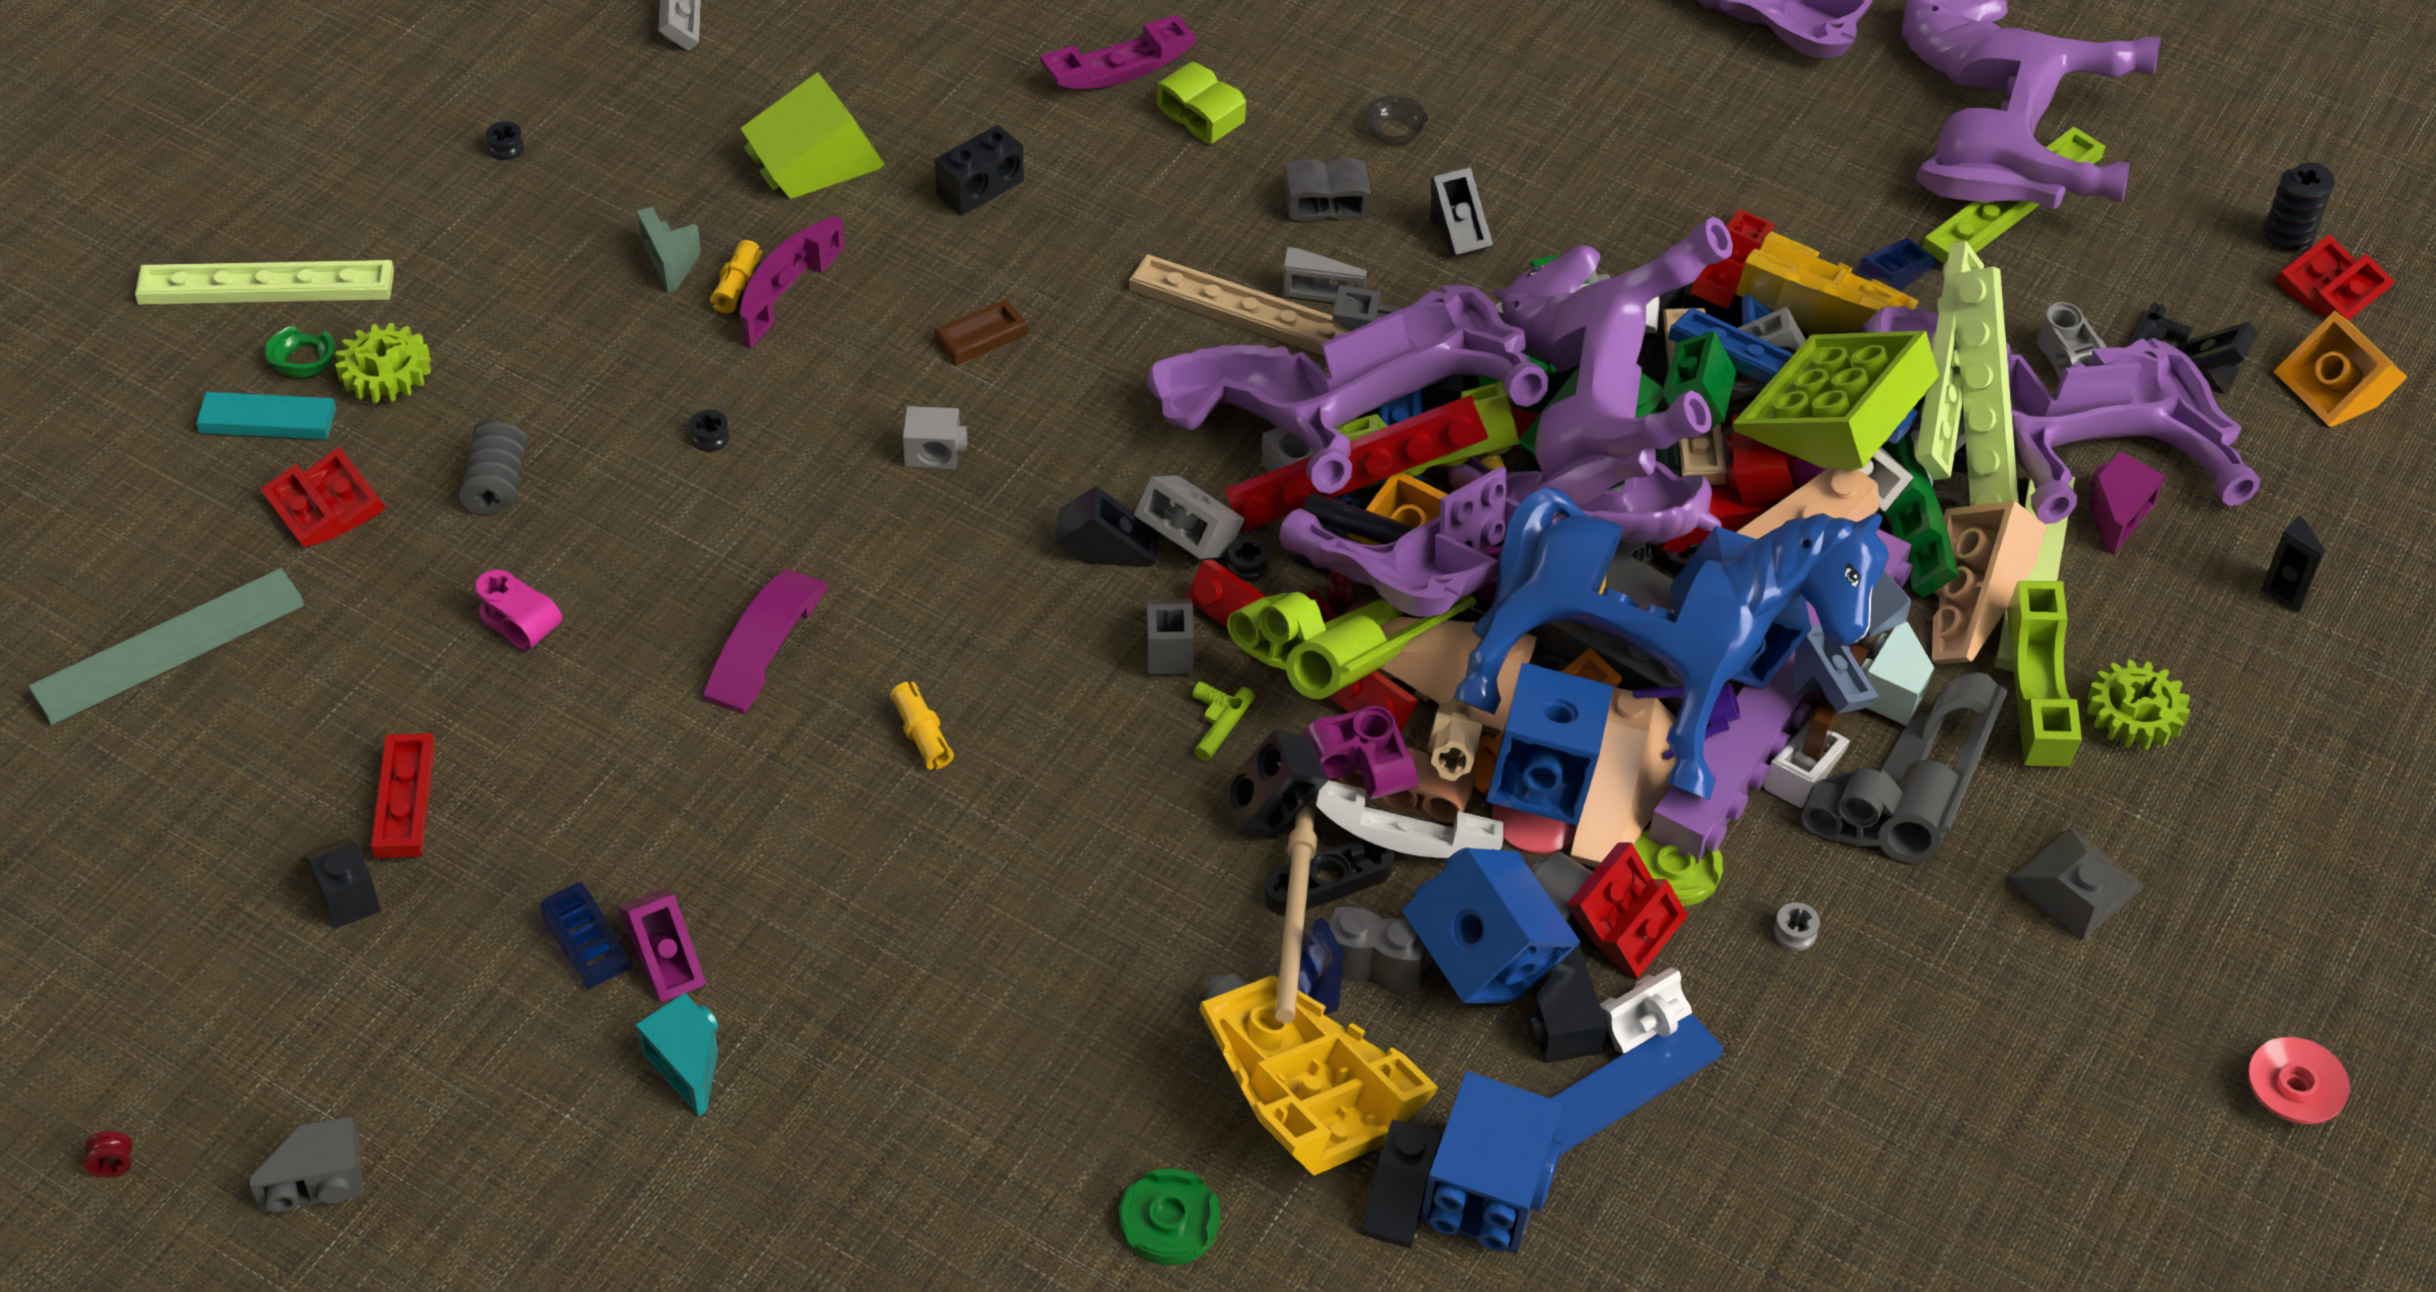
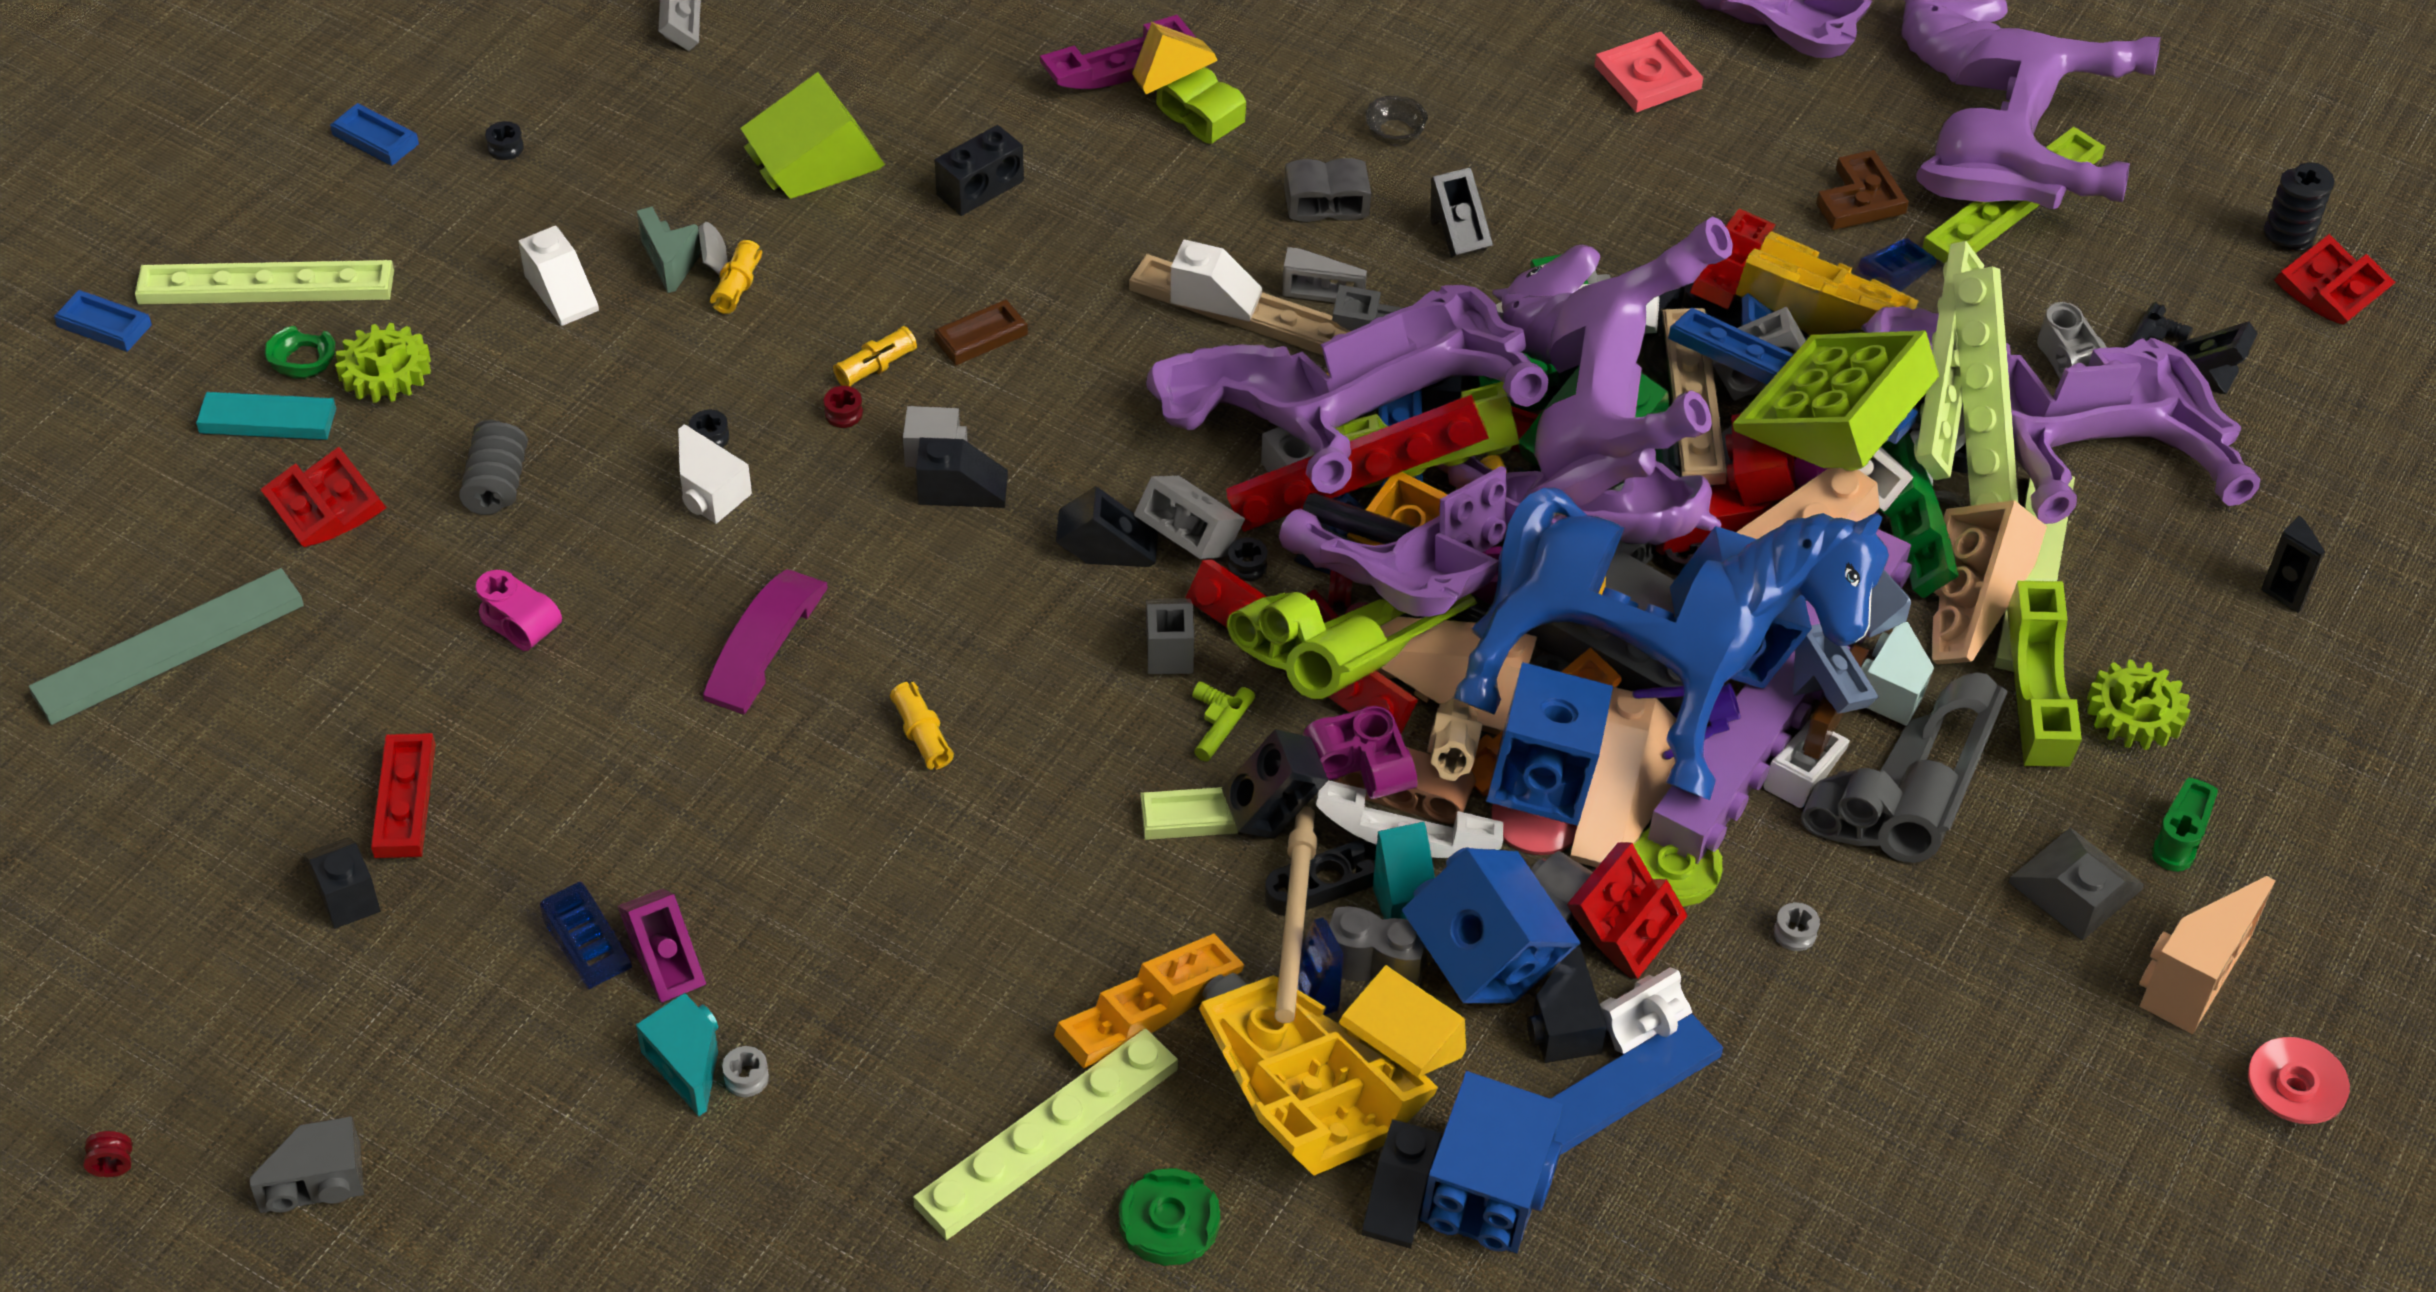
magenta slope [740,216,844,349] -> none
green brick [1662,331,1736,429] -> none
magenta slope [2089,451,2165,555] -> none
light orange slope [2273,310,2407,427] -> none
none -> blue tile [54,290,152,352]
none -> blue tile [330,103,419,166]
none -> white slope [518,226,599,326]
none -> white slope [678,424,752,524]
none -> light grey piece [699,222,728,276]
none -> light grey bush [722,1046,769,1097]
none -> dark red bush [823,386,863,428]
none -> yellow pin [833,326,917,387]
none -> yellowish green plate [913,1028,1178,1241]
none -> black slope [916,437,1008,508]
none -> light orange slope [1054,933,1245,1068]
none -> yellow slope [1132,22,1218,94]
none -> yellowish green tile [1141,787,1238,840]
none -> white slope [1170,240,1262,321]
none -> yellow slope [1339,965,1466,1077]
none -> teal slope [1373,822,1435,920]
none -> coral plate [1594,32,1703,112]
none -> reddish brown plate [1816,150,1909,230]
none -> light nougat slope [2139,876,2276,1034]
none -> green piece [2152,777,2218,872]

